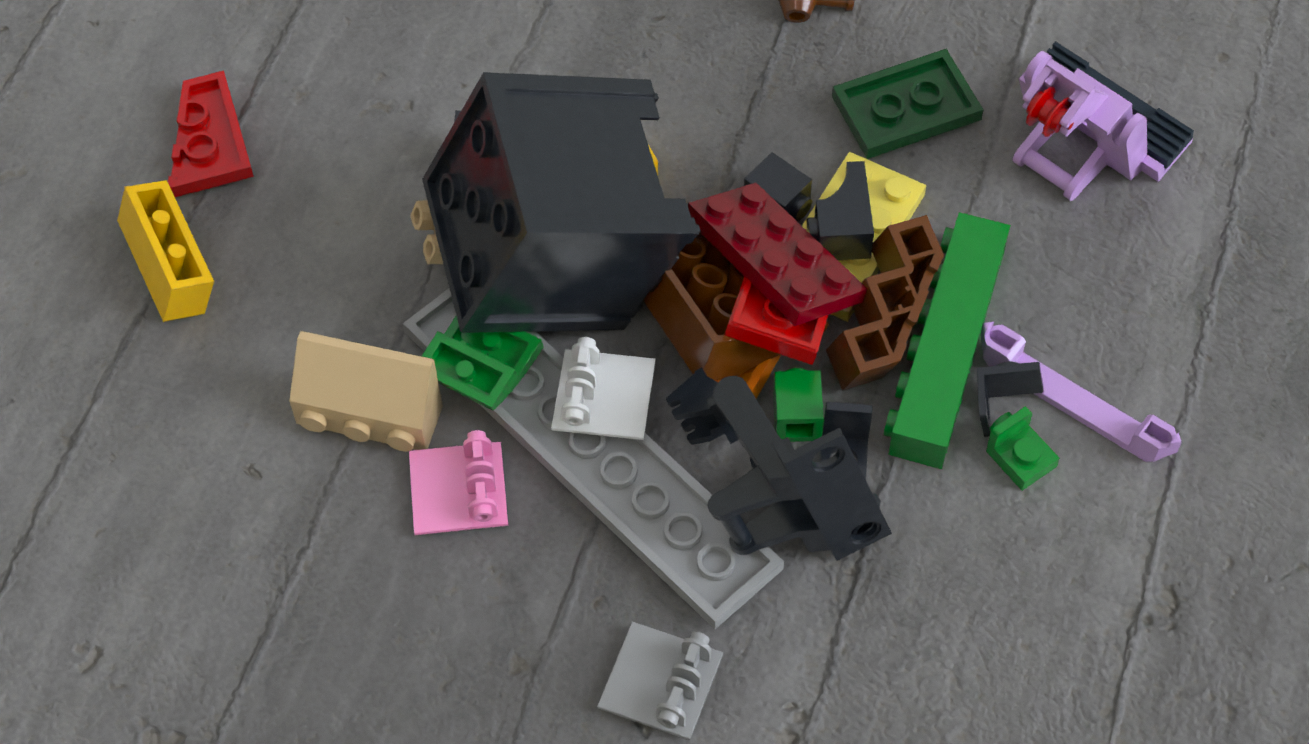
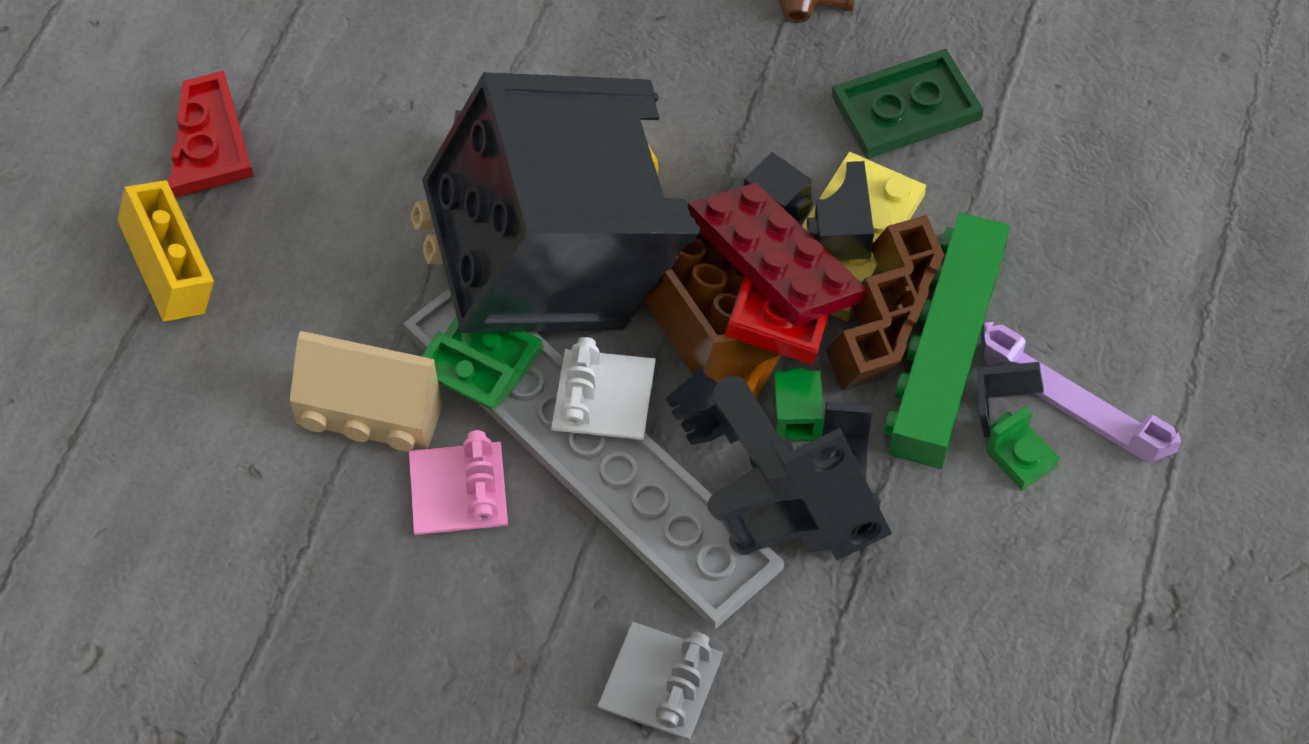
lavender container [1013,41,1194,201] -> none

